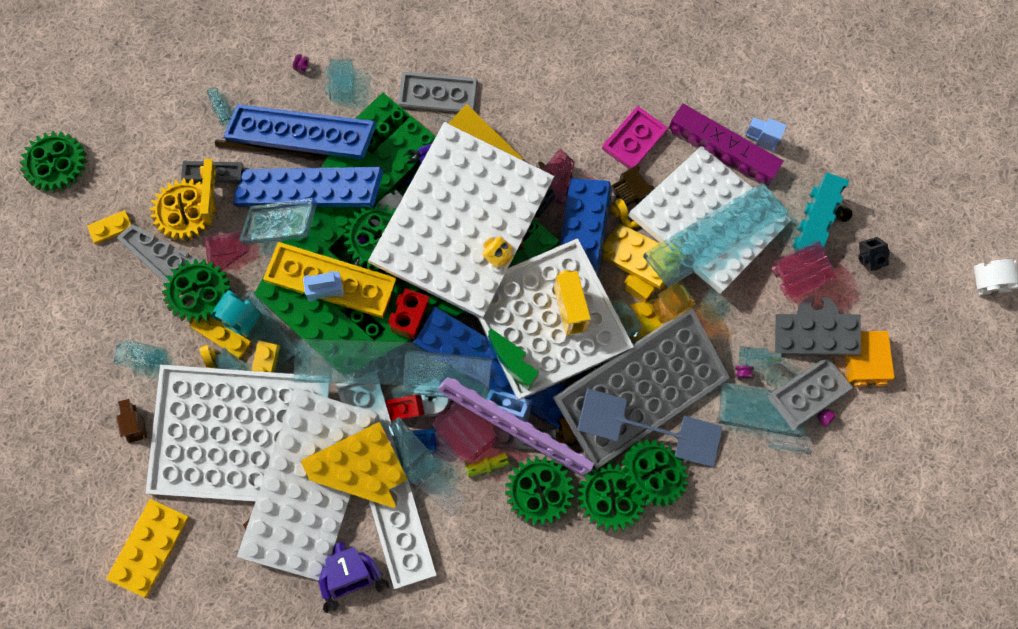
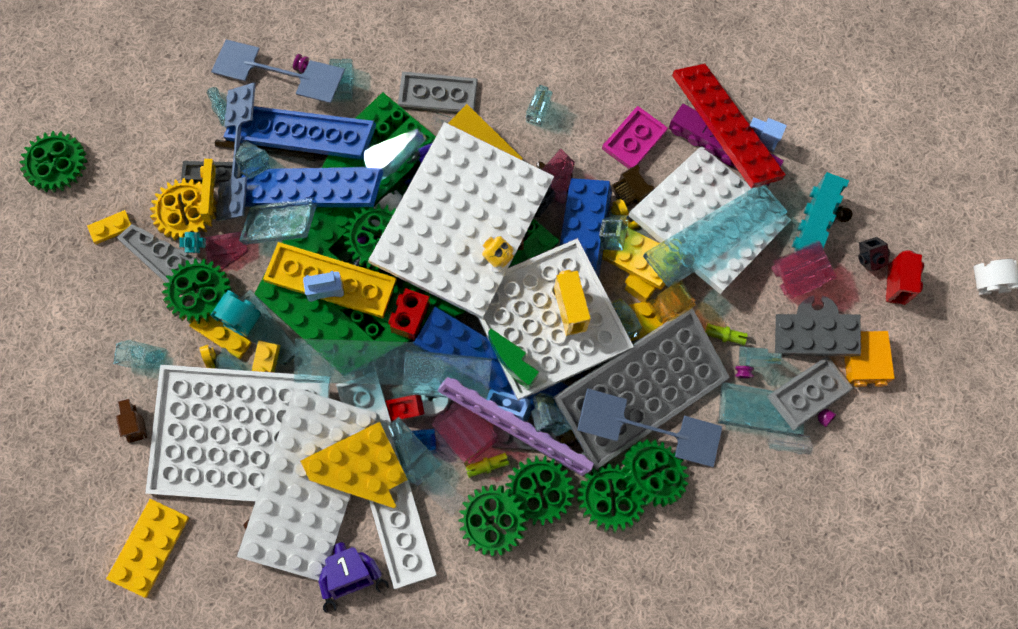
none -> teal gear [179,232,206,253]
none -> sand blue hinge [211,39,345,103]
none -> sand blue hinge [216,82,256,221]
none -> clear light blue slope [234,141,271,179]
none -> clear light blue slope [363,129,426,179]
none -> green gear [458,484,529,556]
none -> clear light blue piece [525,85,553,127]
none -> clear light blue piece [531,393,572,436]
none -> clear light blue slope [599,215,629,251]
none -> red plate [672,63,786,189]
none -> lime pin [705,323,748,346]
none -> red brick [886,250,924,305]

